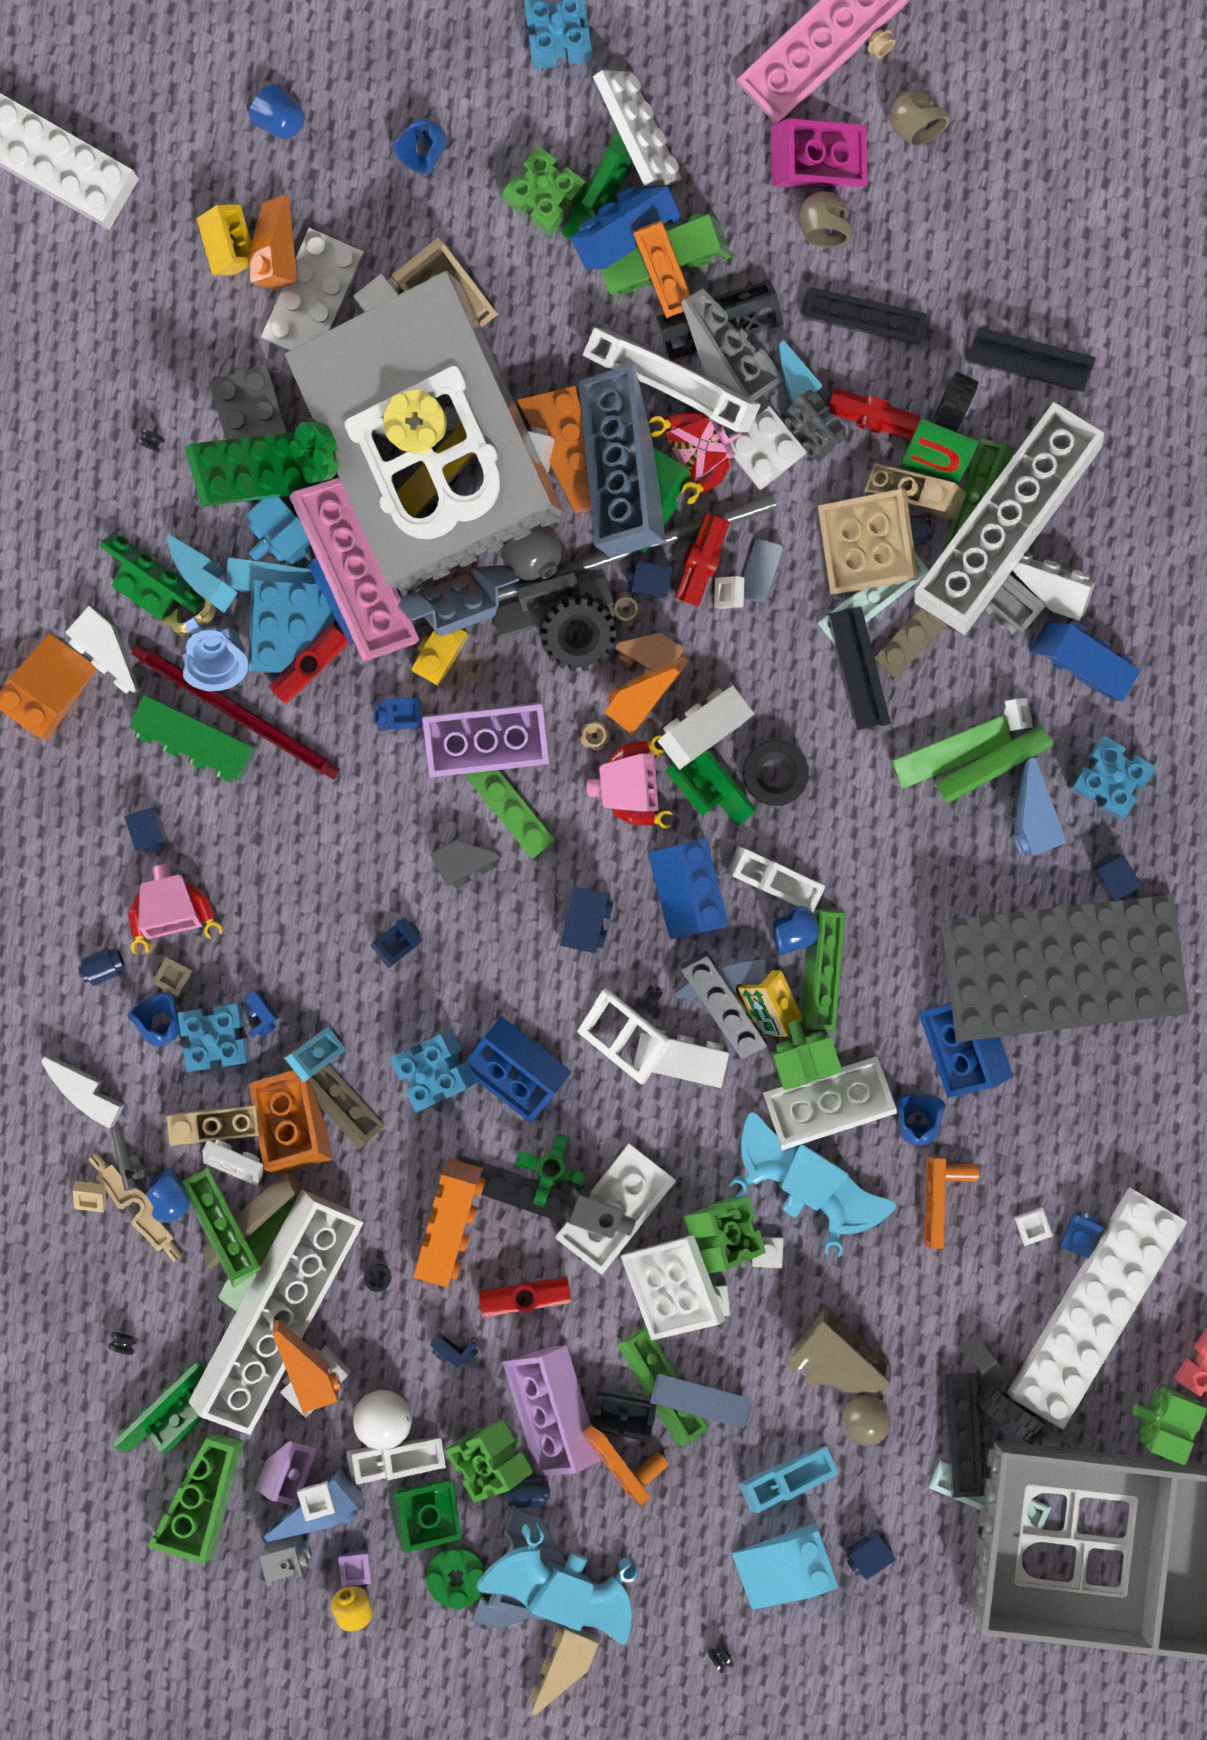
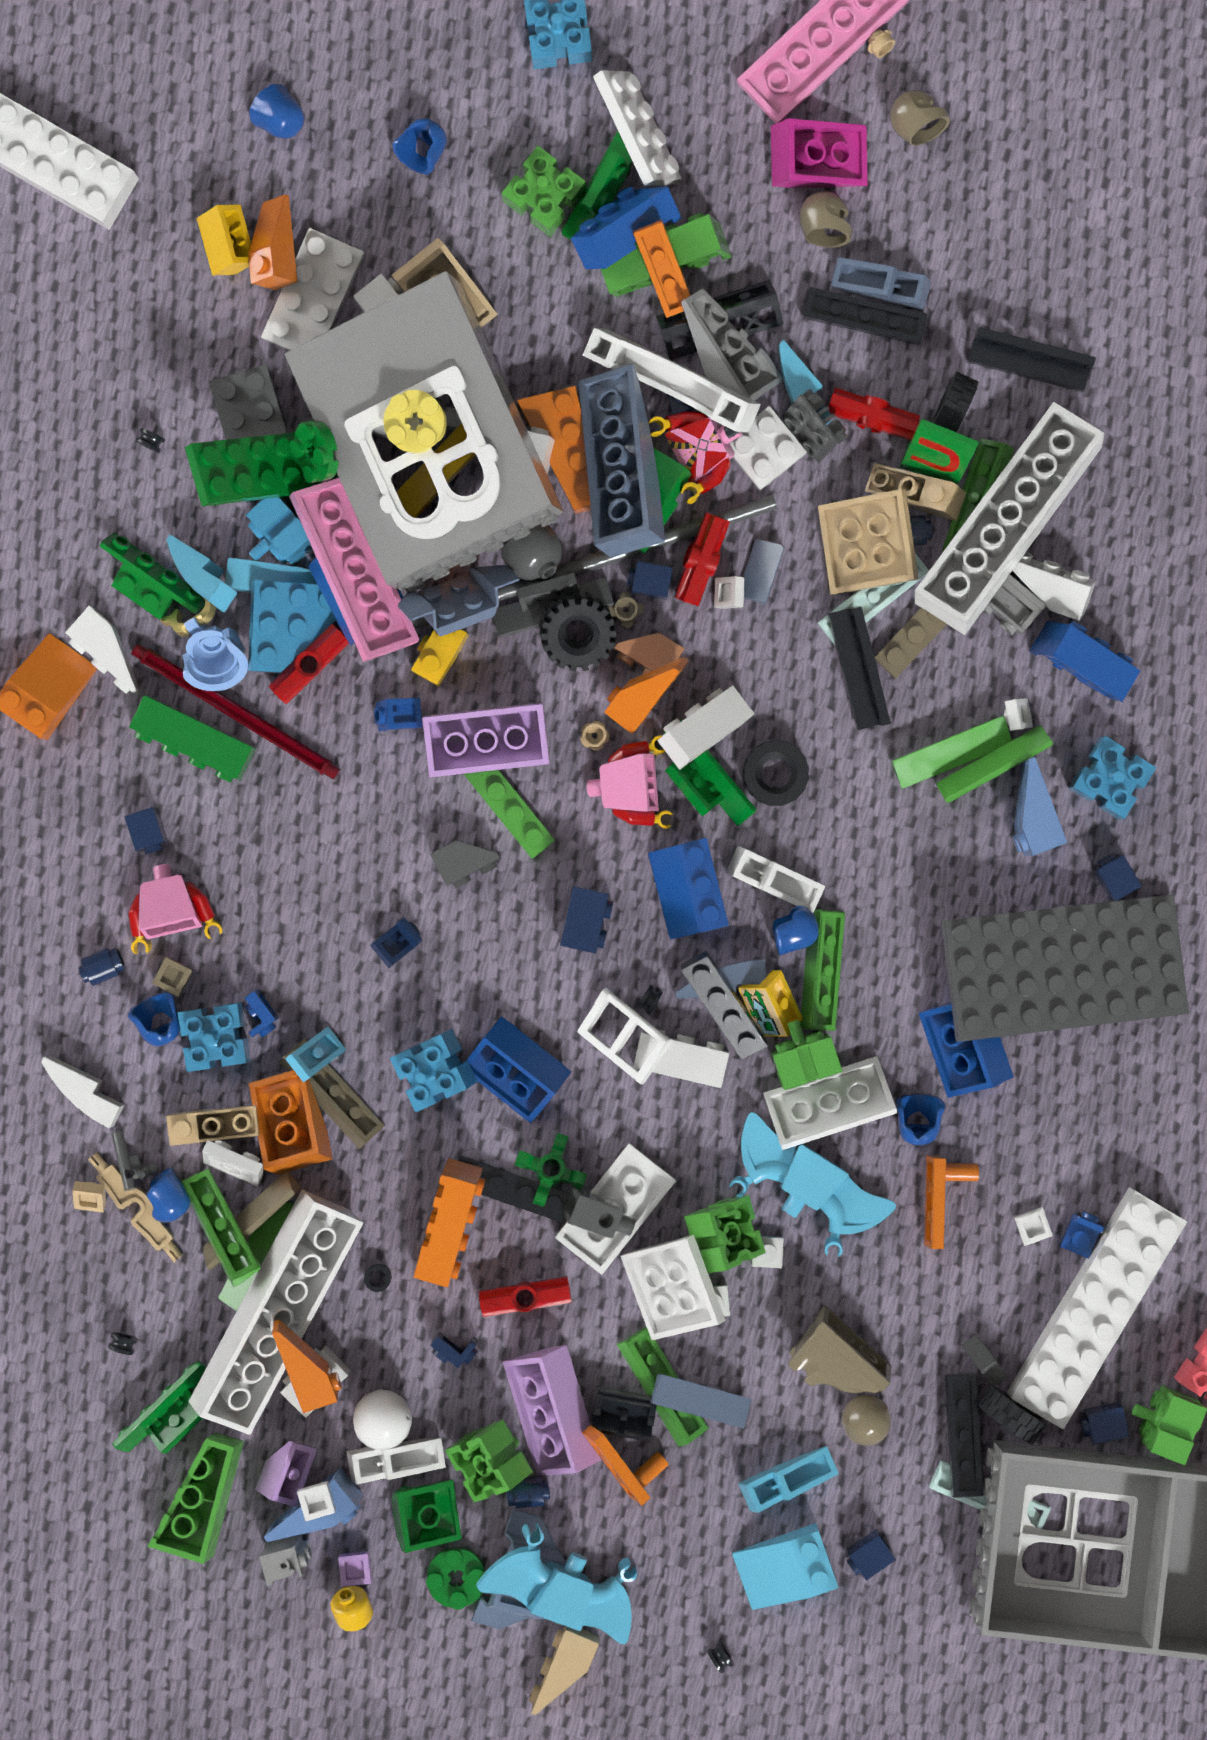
none -> sand blue slope [831,257,931,311]
none -> dark blue brick [1080,1402,1130,1444]

